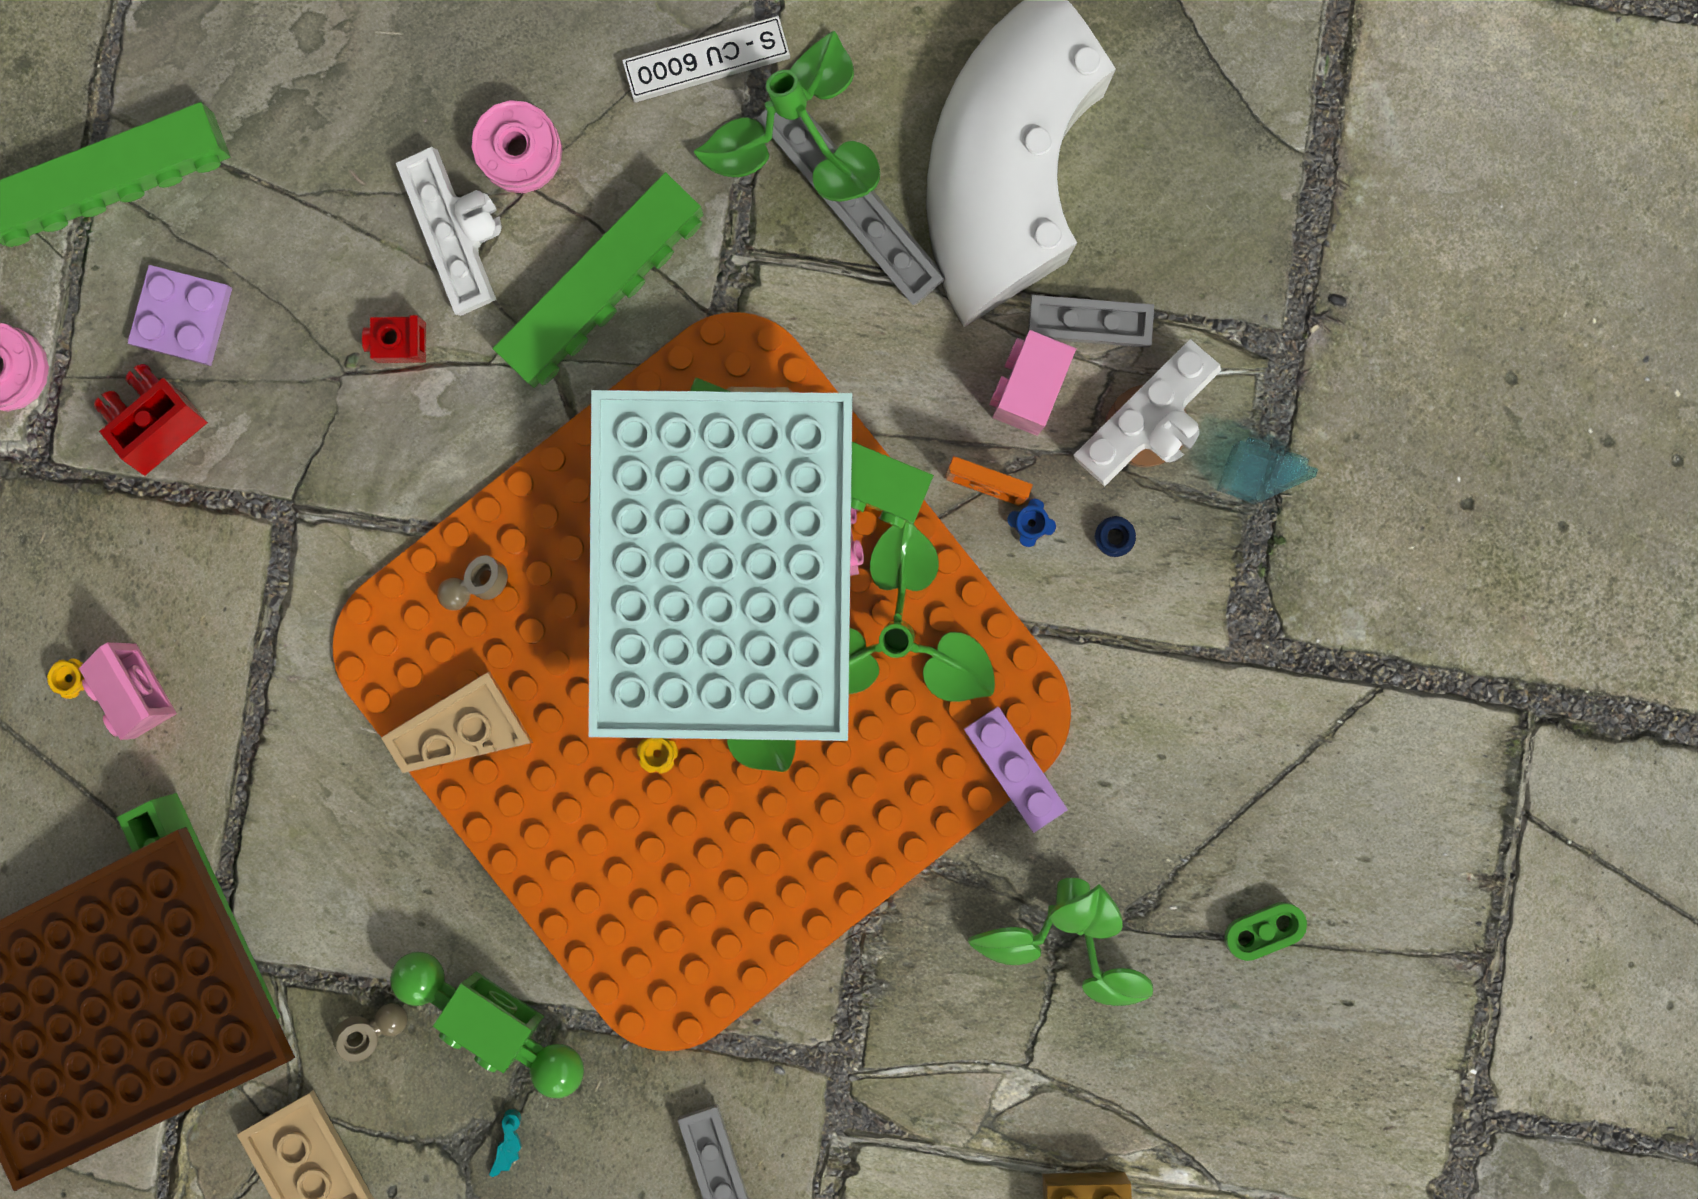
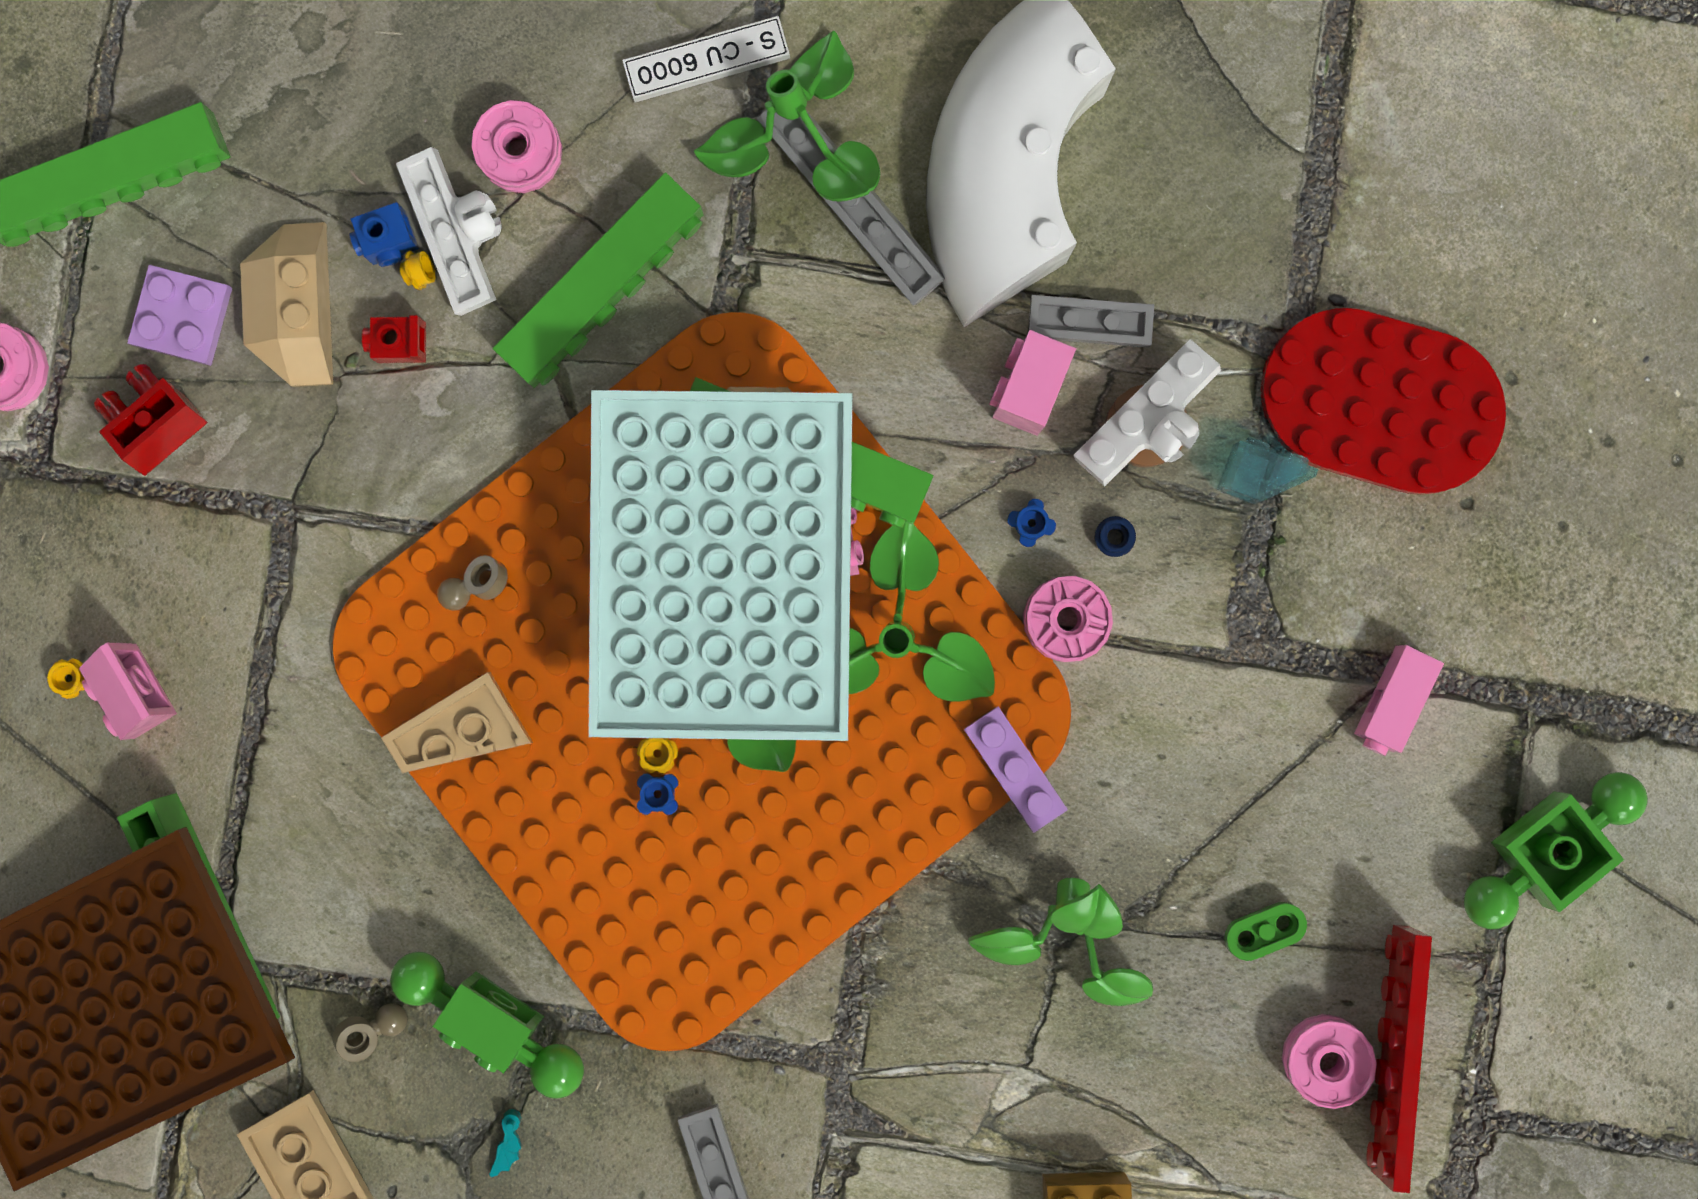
orange tile [945,456,1033,506] -> none
none -> tan wedge [240,222,333,387]
none -> blue brick [349,202,419,267]
none -> yellow plate [400,251,436,290]
none -> blue plate [637,773,678,815]
none -> bright pink wheel [1023,576,1113,662]
none -> red plate [1261,308,1506,495]
none -> bright pink wheel [1282,1014,1377,1109]
none -> bright pink brick [1354,645,1444,756]
none -> red plate [1366,925,1432,1193]
none -> bright green brick [1464,772,1648,929]

